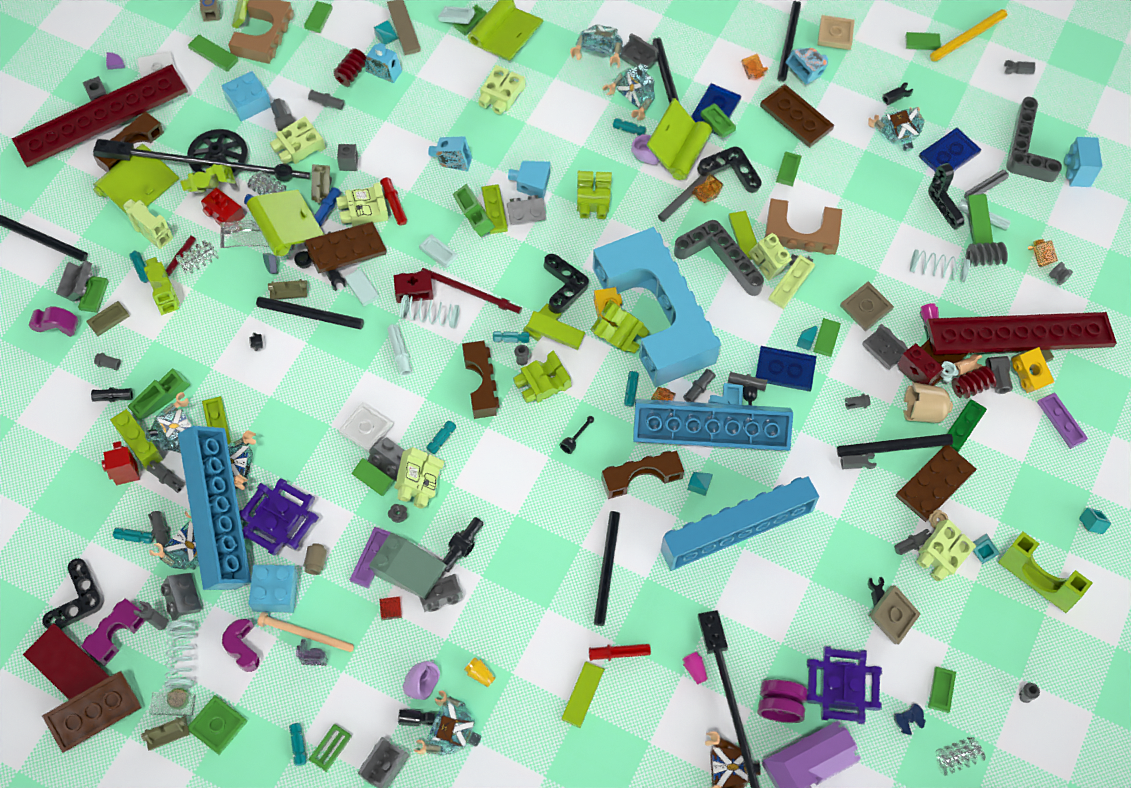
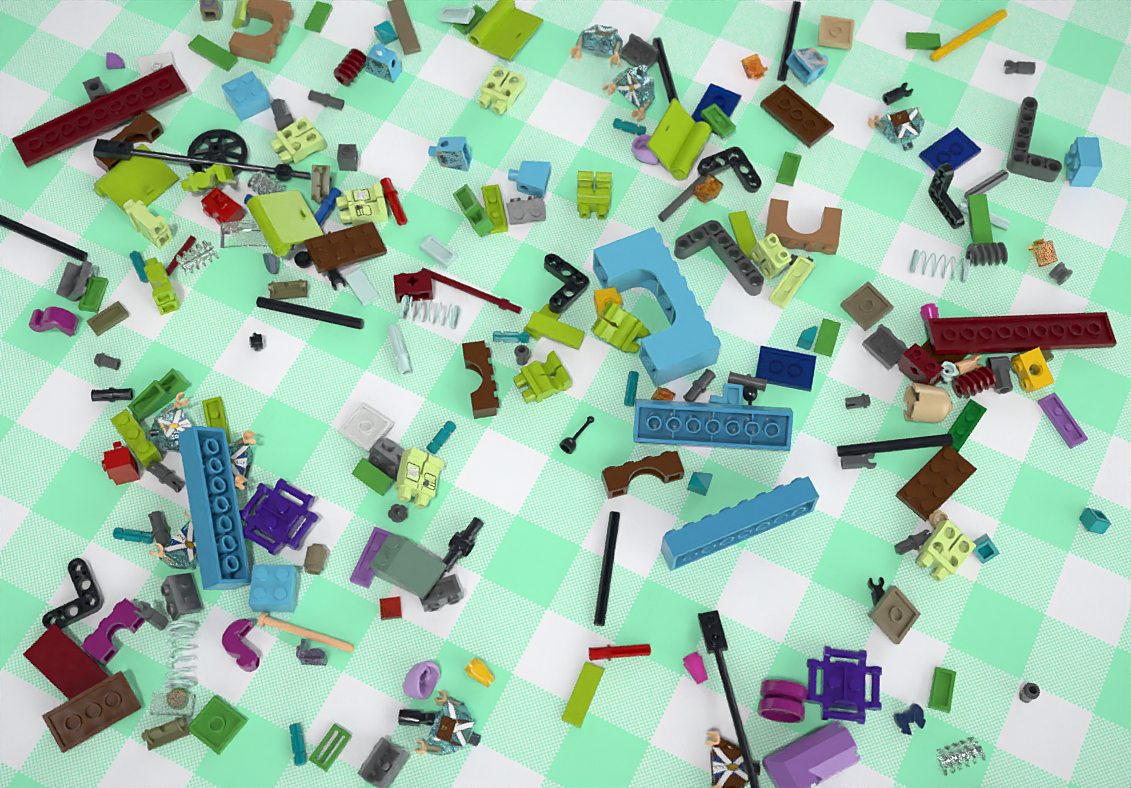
lime arch [998,531,1093,613] -> none

